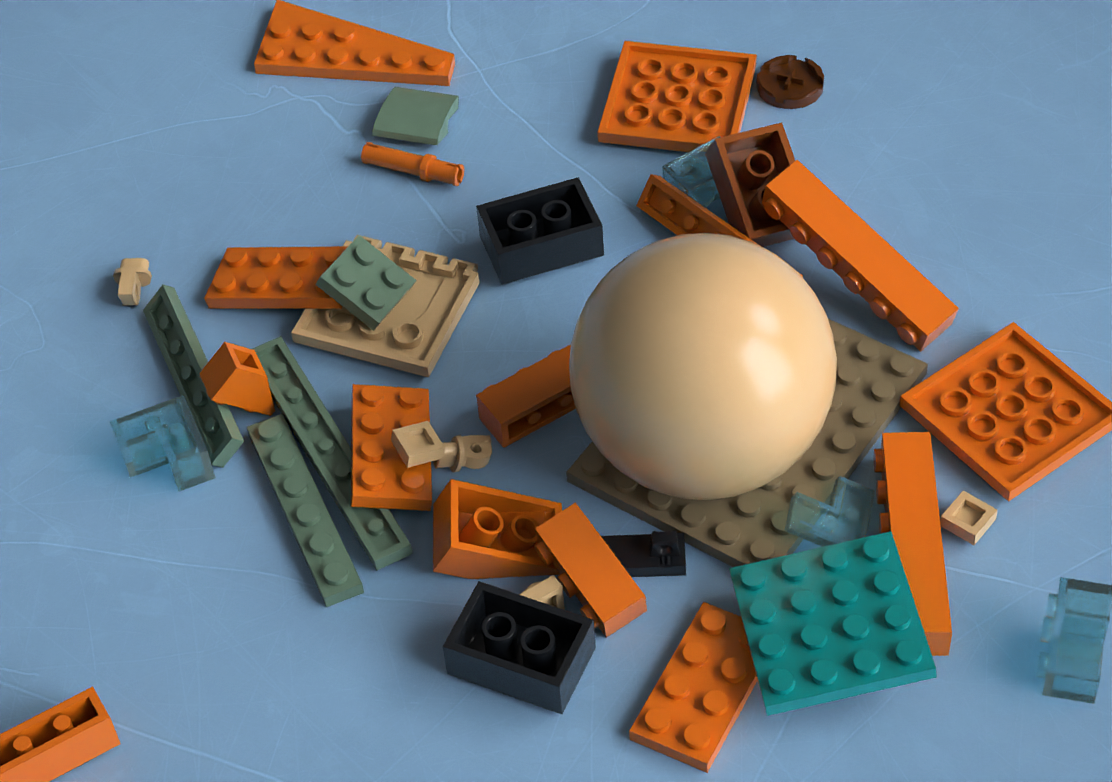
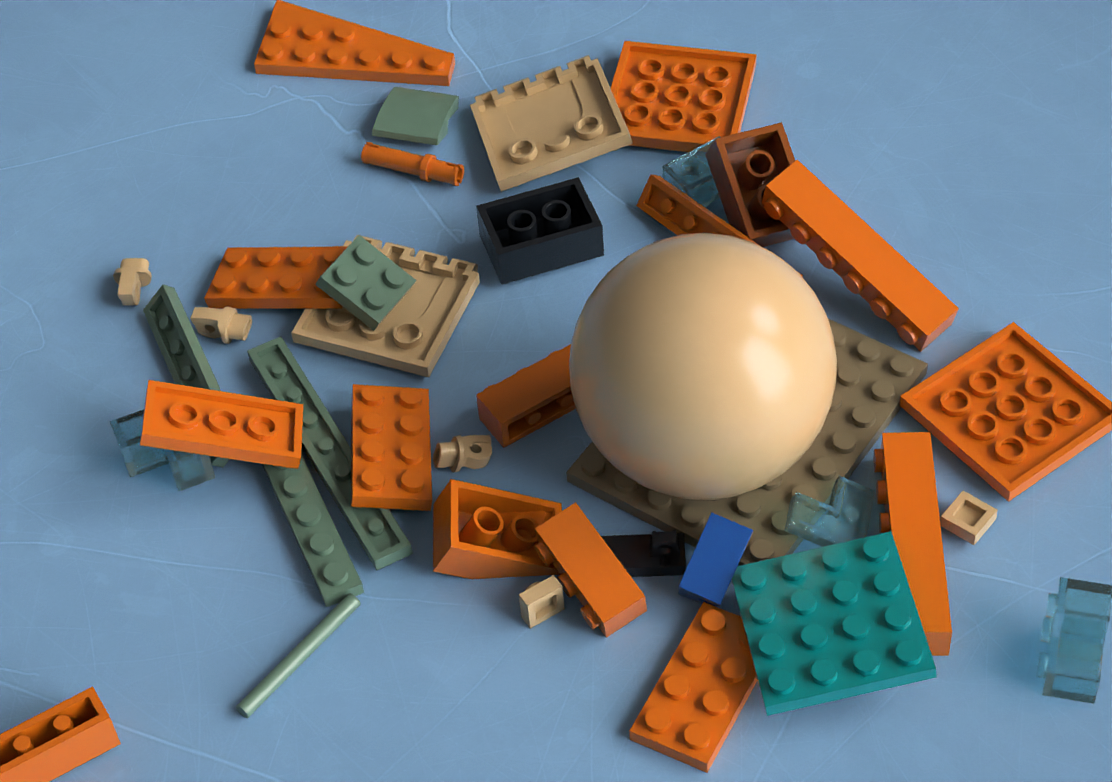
orange slope [199,341,275,416] -> none
tan plate [391,421,445,468] -> none
black brick [442,581,596,714] -> none
reddish brown tile [756,55,824,109] -> none
none -> orange plate [140,380,303,469]
none -> tan piece [190,307,252,344]
none -> sand green bar [236,593,361,718]
none -> tan hinge [470,55,633,192]
none -> blue hinge [678,512,753,607]

